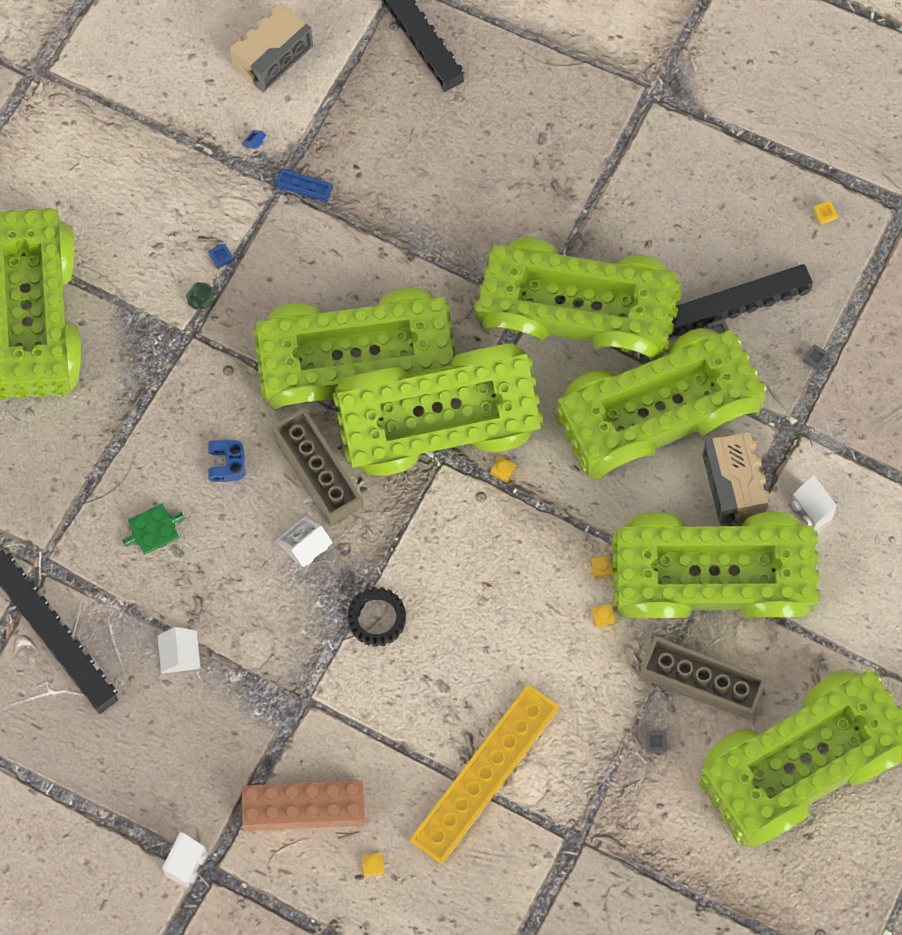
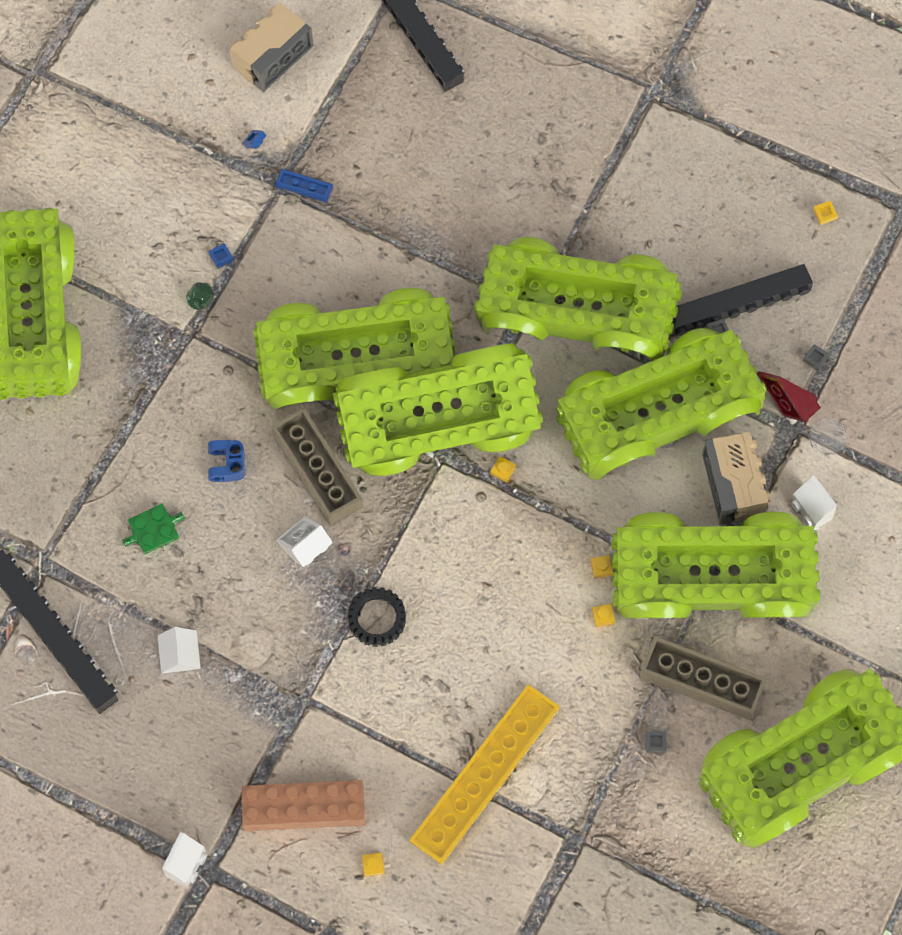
none -> dark red slope [756,371,821,423]

